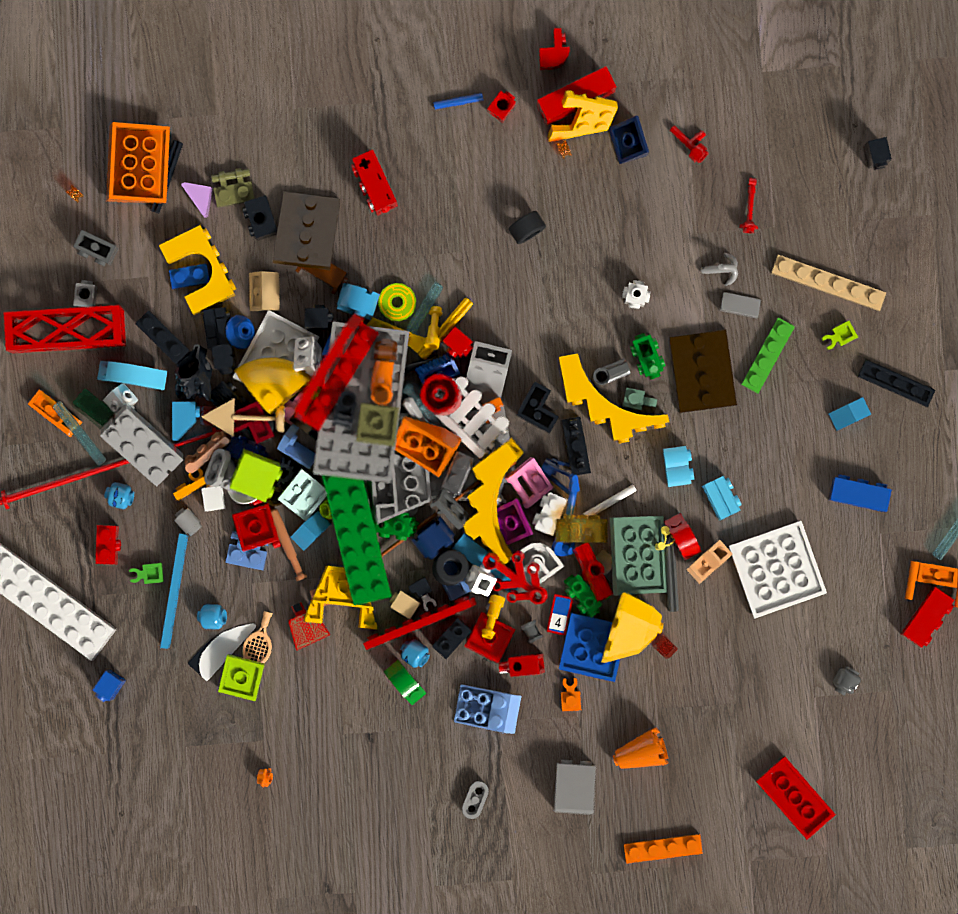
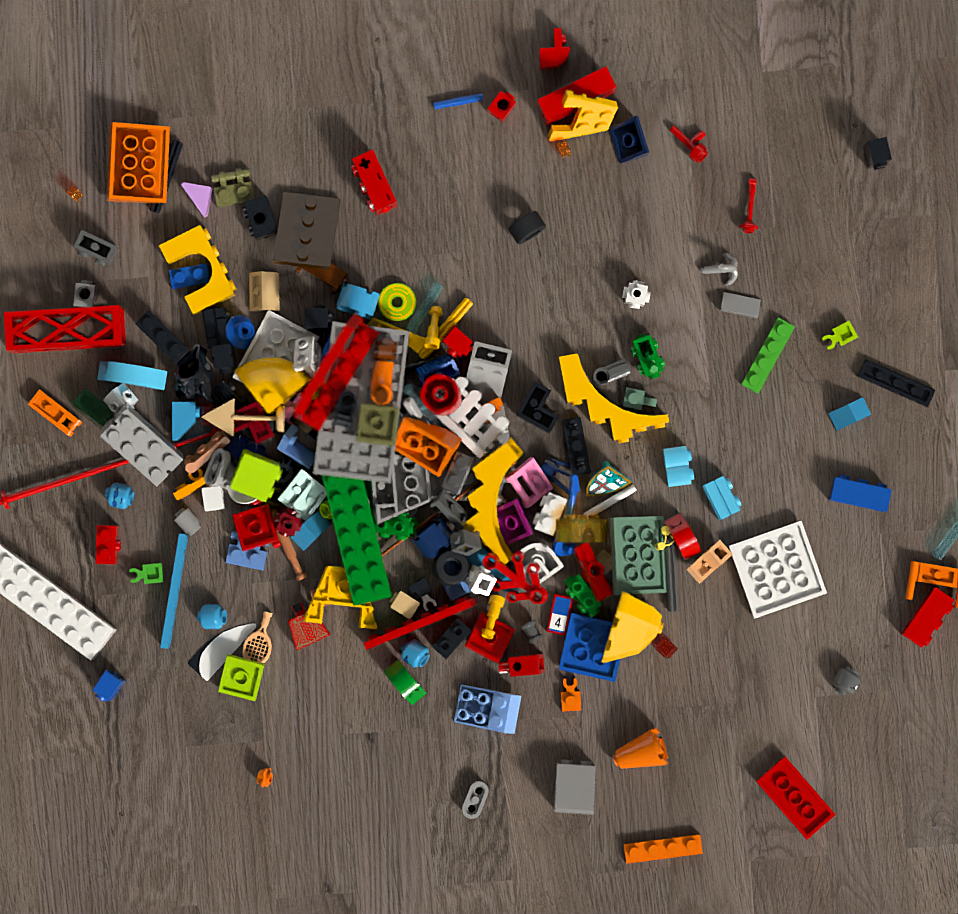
clear light blue axle [53,401,106,465] -> none
dark brown plate [669,330,737,413] -> none
tan plate [771,255,886,311] -> none
none -> dark red brick [273,507,303,537]
none -> dark grey brick [450,530,481,556]
none -> shield [586,461,632,496]

